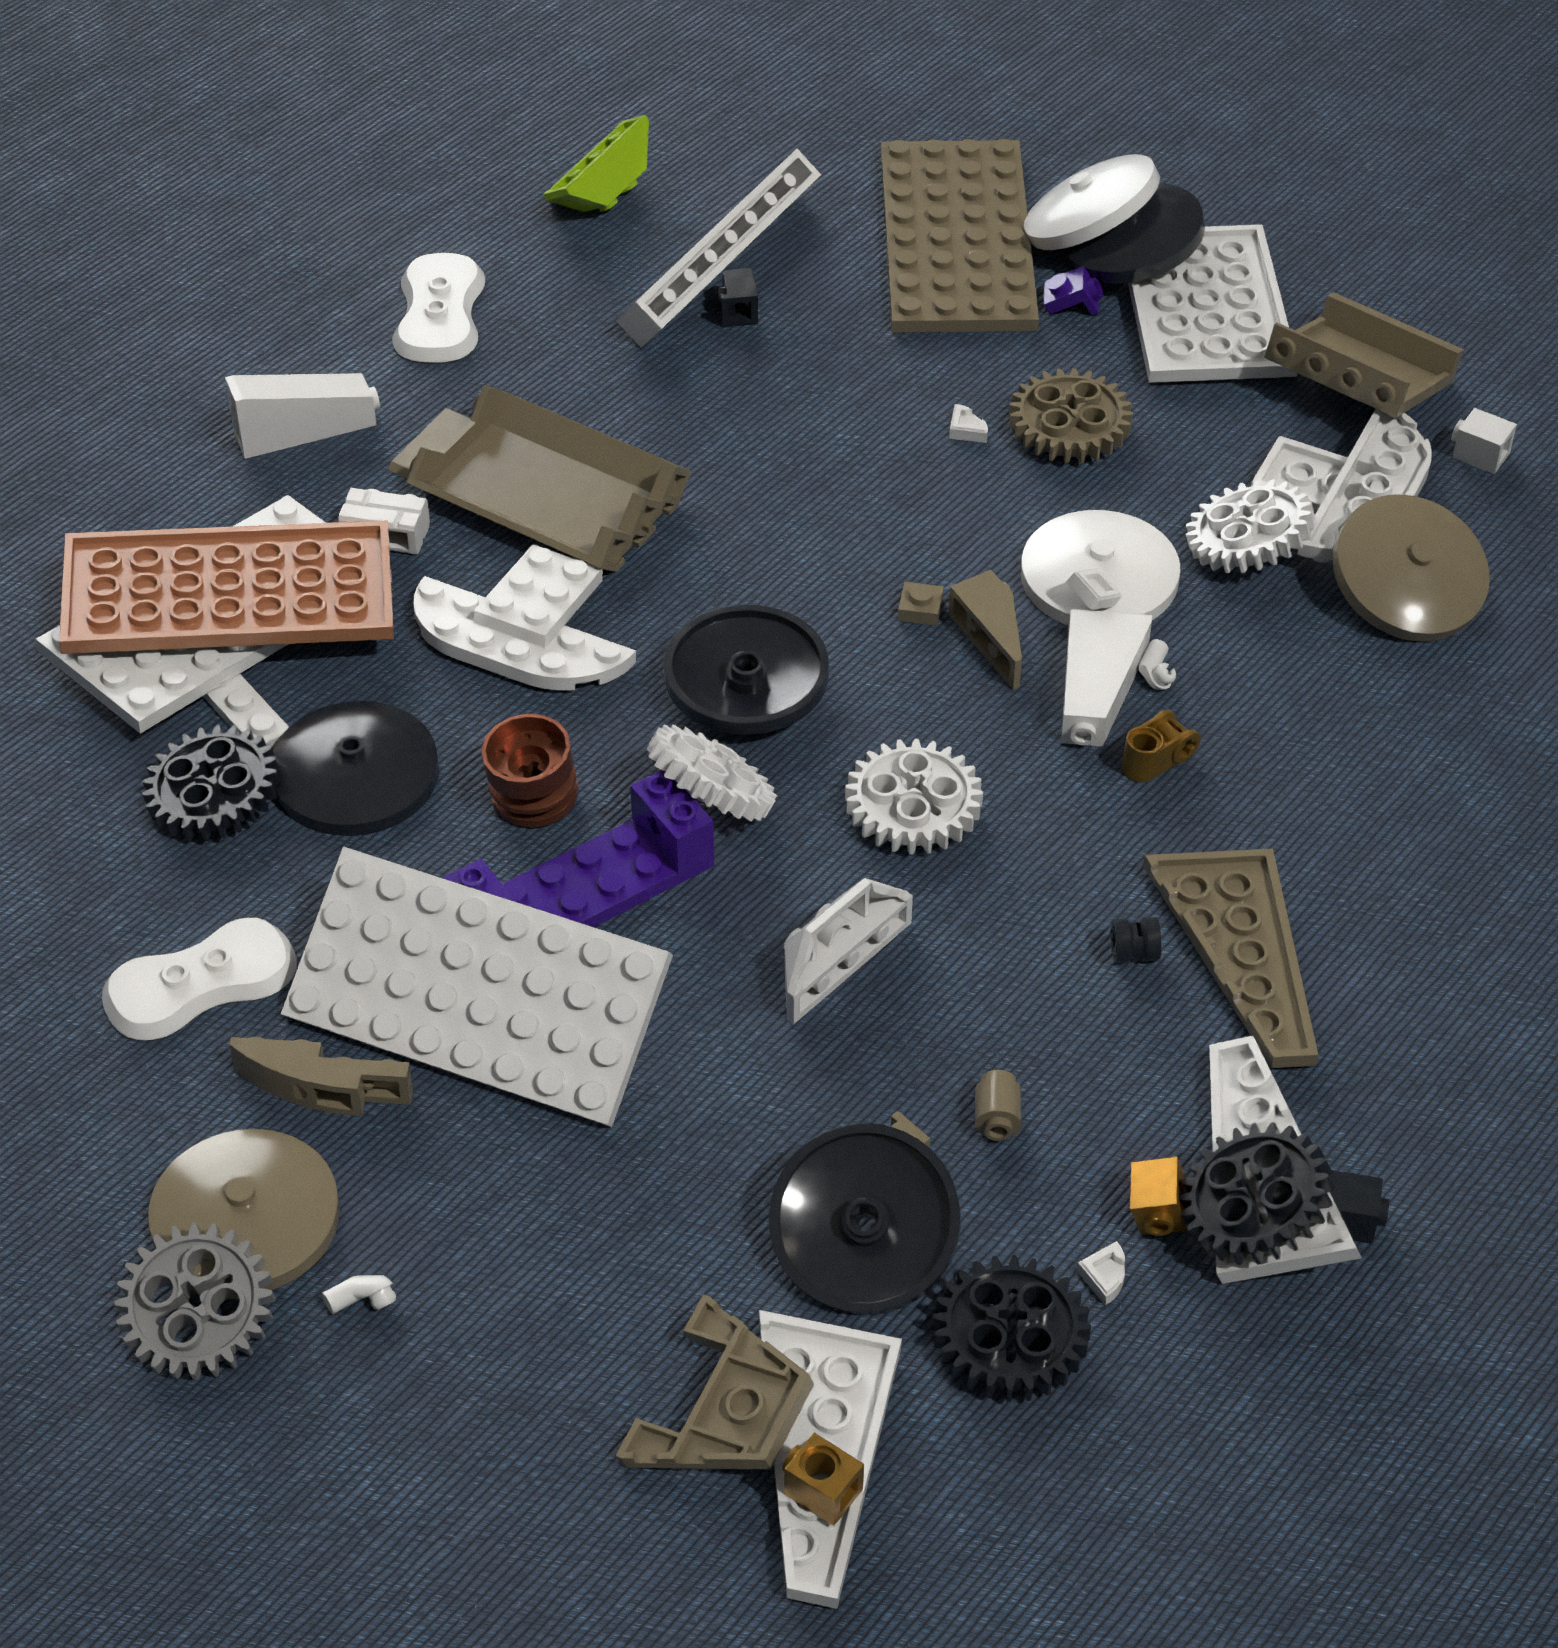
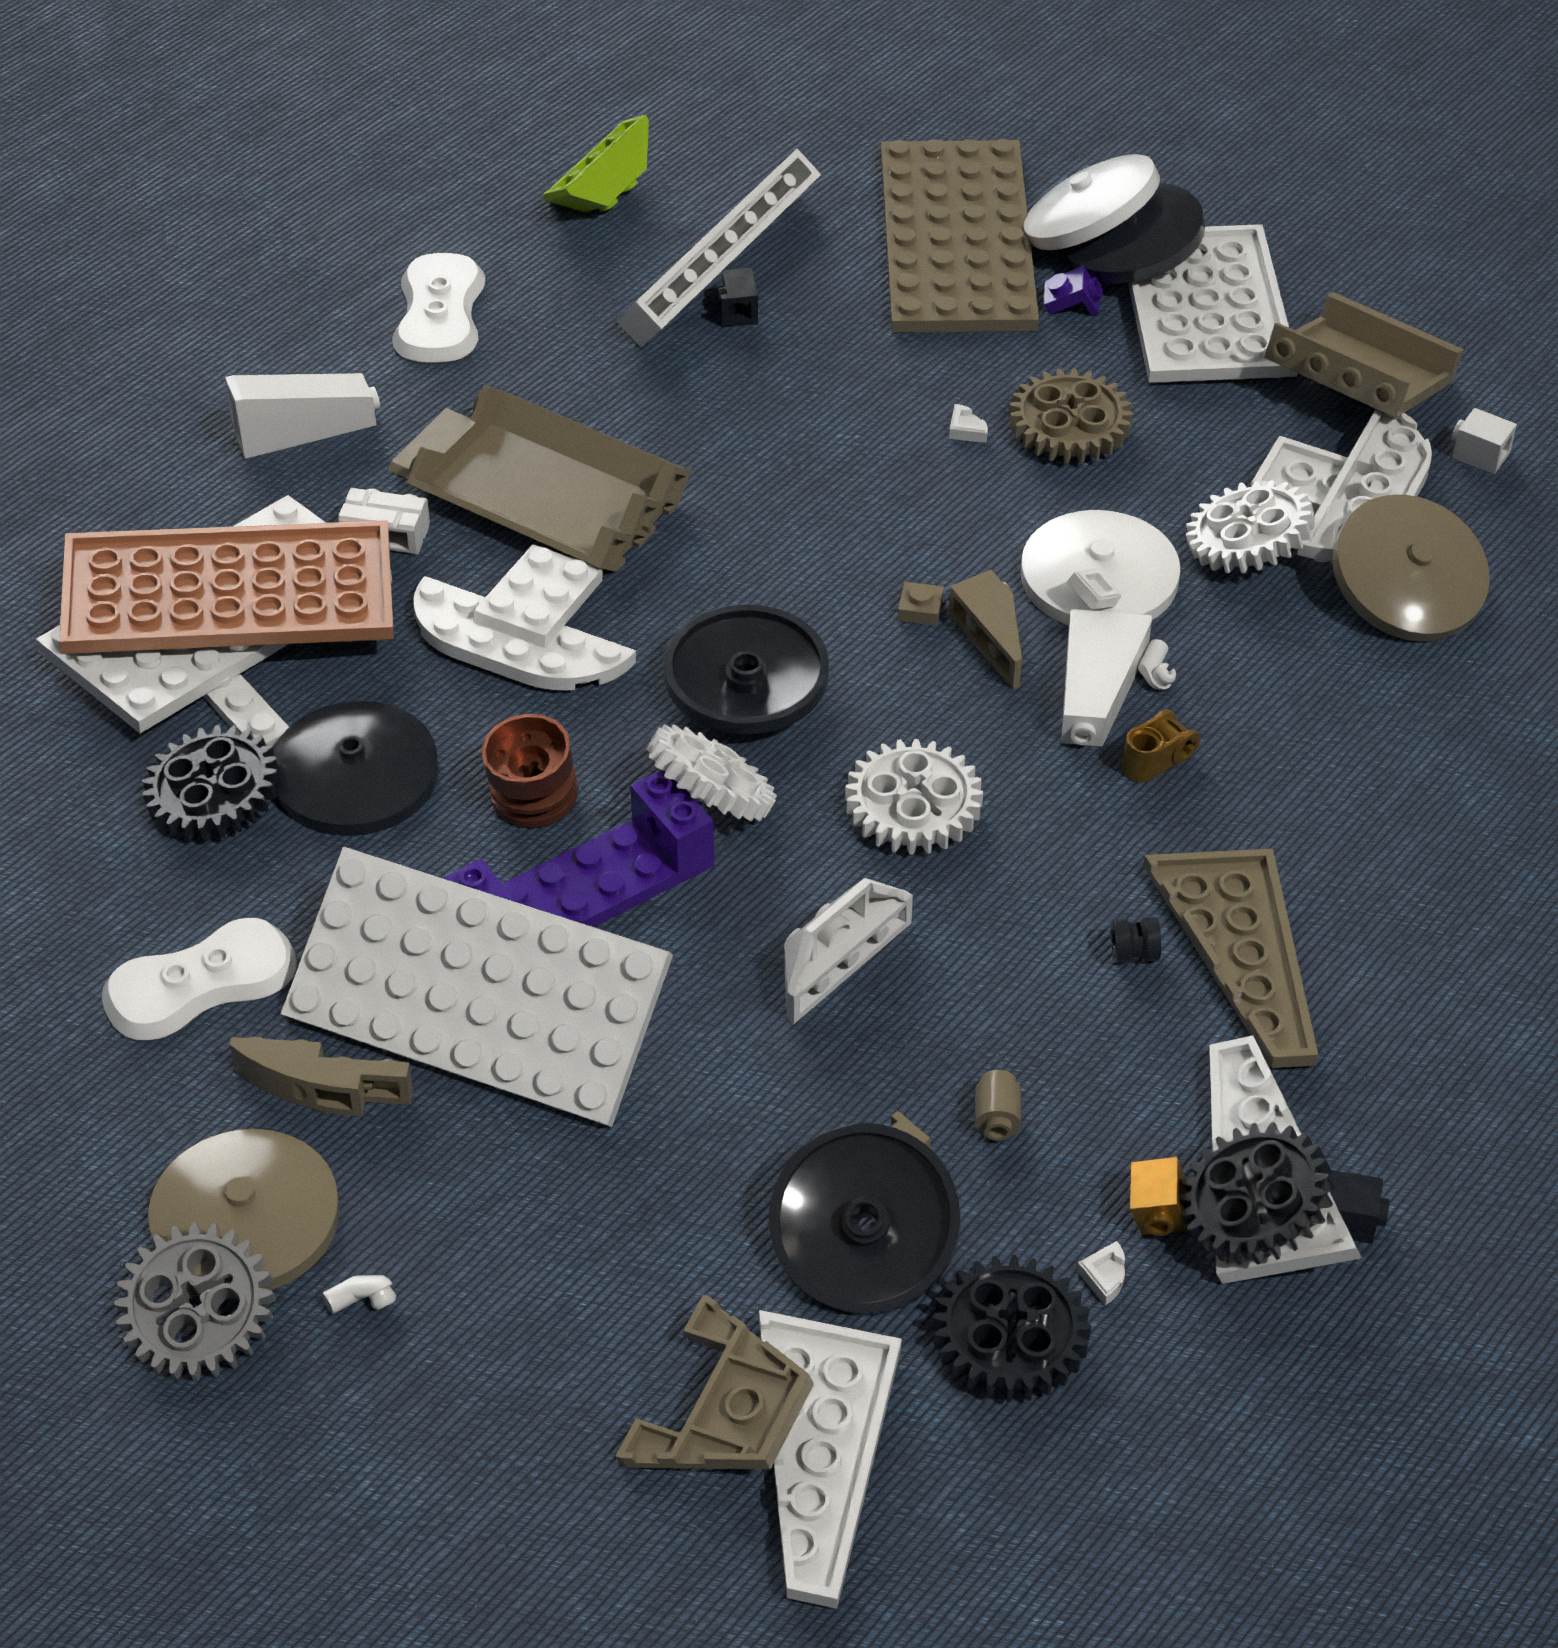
pearl gold brick [782,1432,864,1526] -> none

